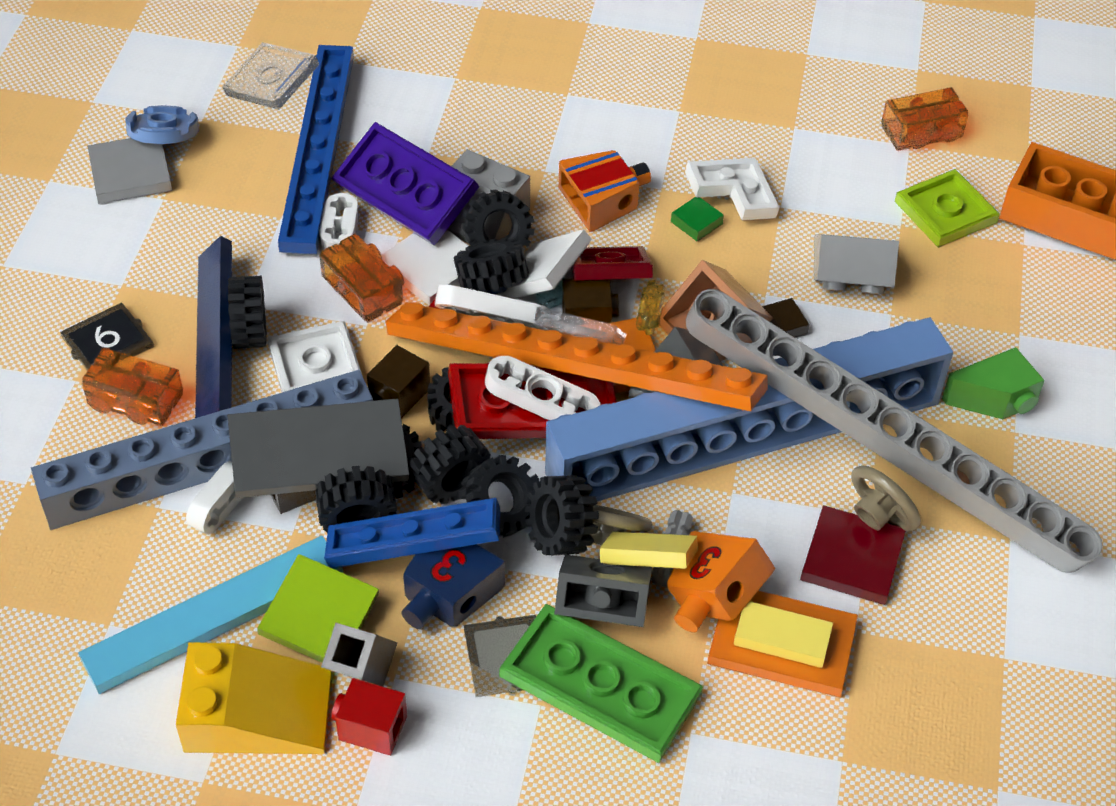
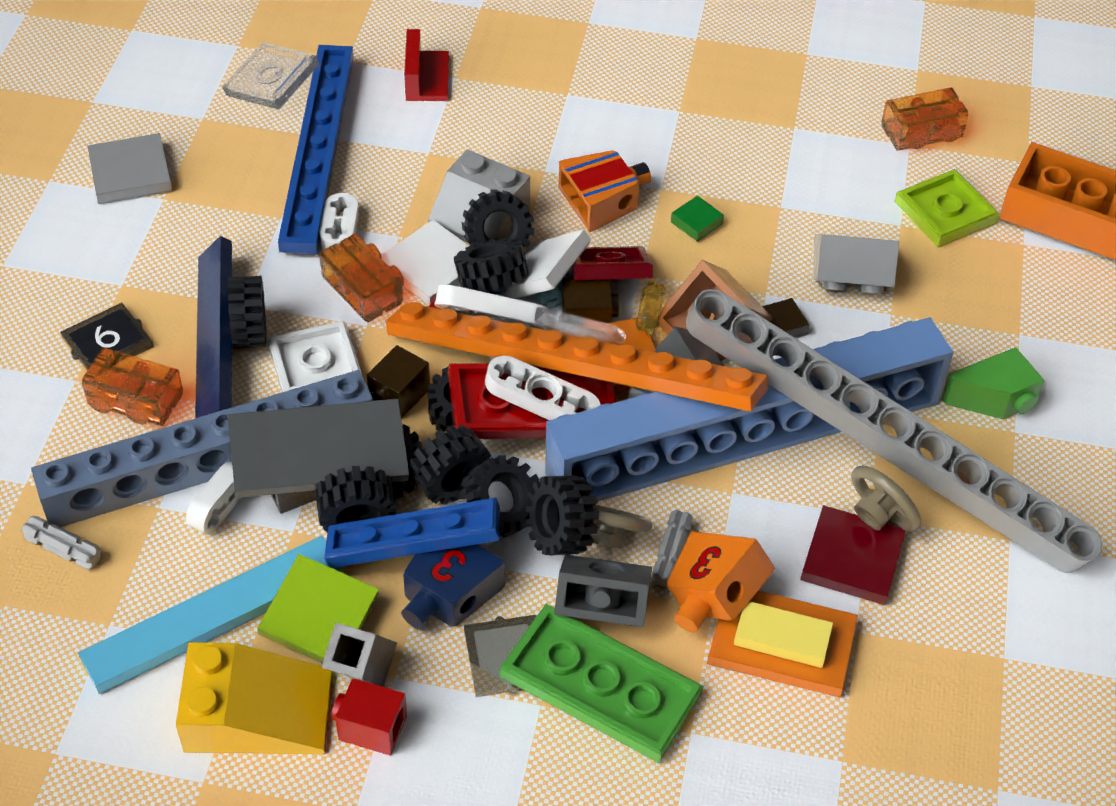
medium blue tile [125,105,199,144] -> none
dark purple tile [331,122,480,246] -> none
light yellow tile [599,532,698,569] -> none
white plate [685,158,780,220] -> none
none -> light grey axle [21,516,102,570]
none -> red panel [404,29,449,101]

